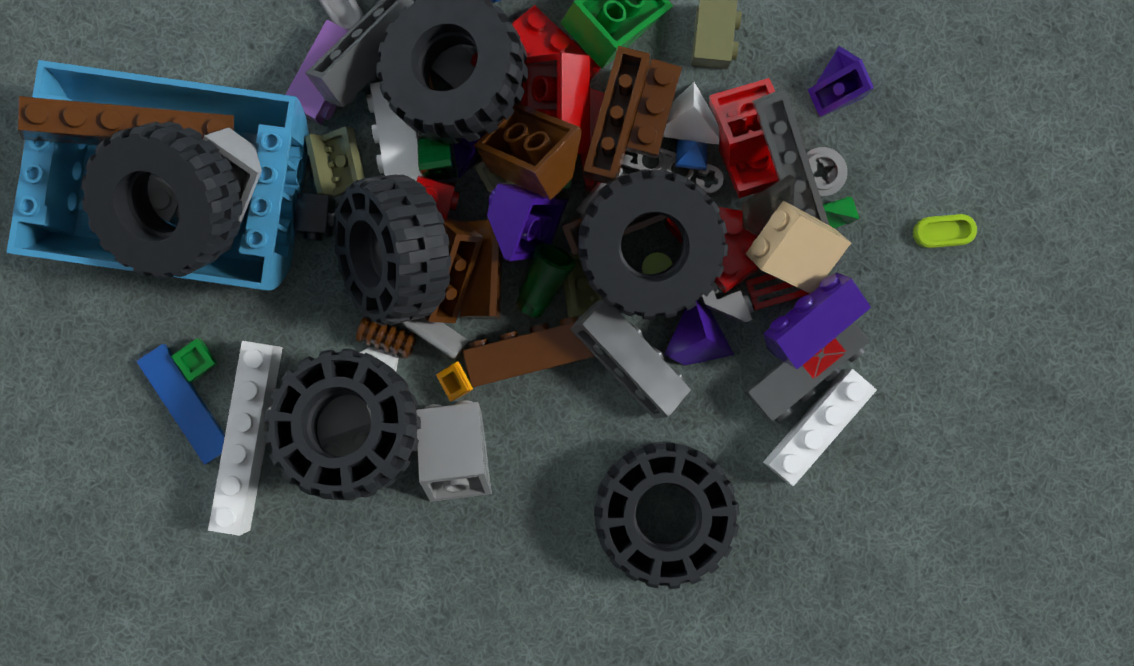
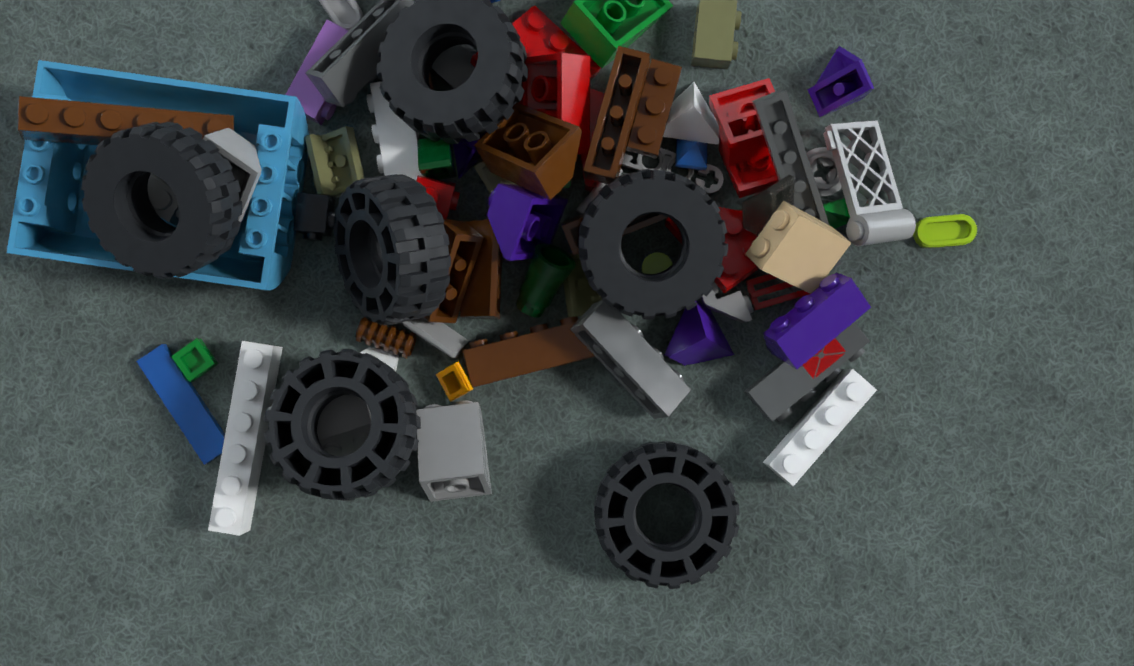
none -> light grey piece [823,120,916,246]

